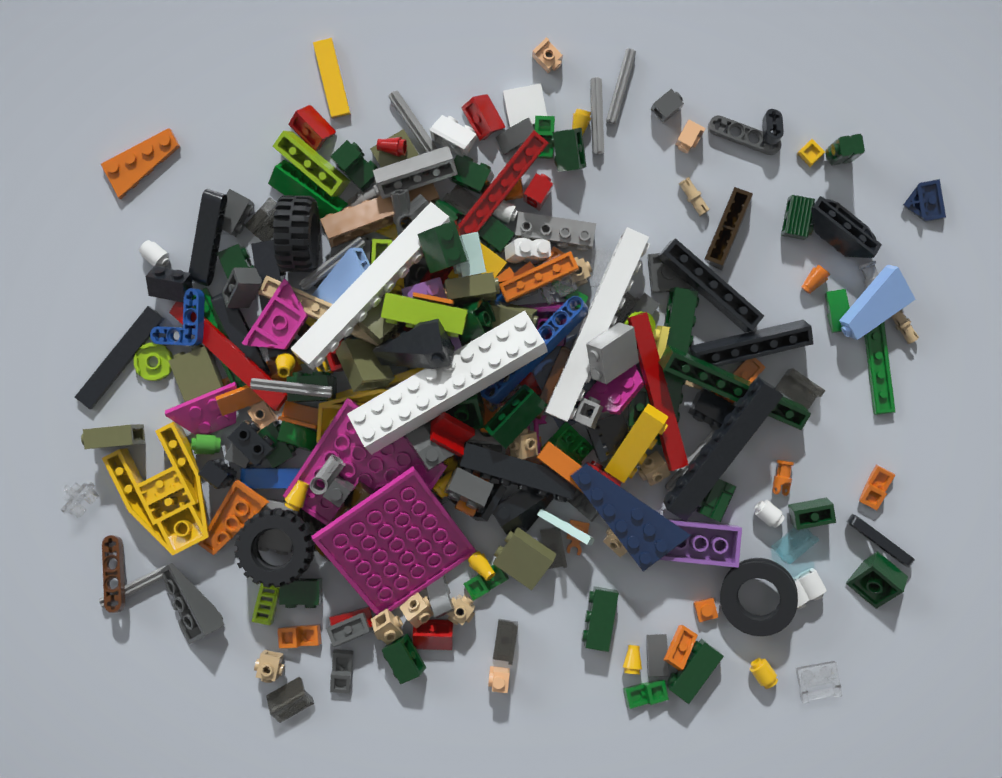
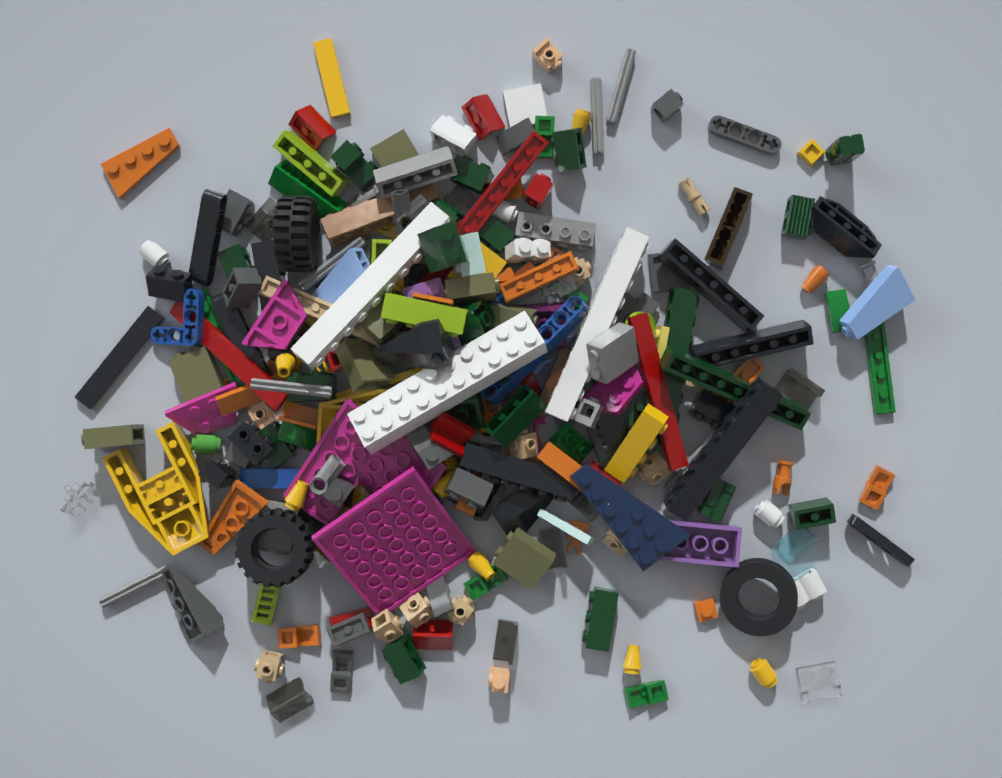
reddish brown beam [102,535,125,613] -> none
lime tile [133,343,174,381] -> none
dark green brick [279,578,322,608] -> none
red cone [377,137,407,157] -> none
light grey axle [389,91,438,153] -> none
dark grey slope [646,634,669,677] -> none
orange plate [664,625,698,670] -> none
dark green brick [667,638,724,704] -> none
light nougat brick [675,119,706,153] -> none
black beam [762,109,784,145] -> none
dark green slope [846,551,908,609] -> none
tan pin [891,310,919,344] -> none
dark blue slope [903,179,946,222] -> none

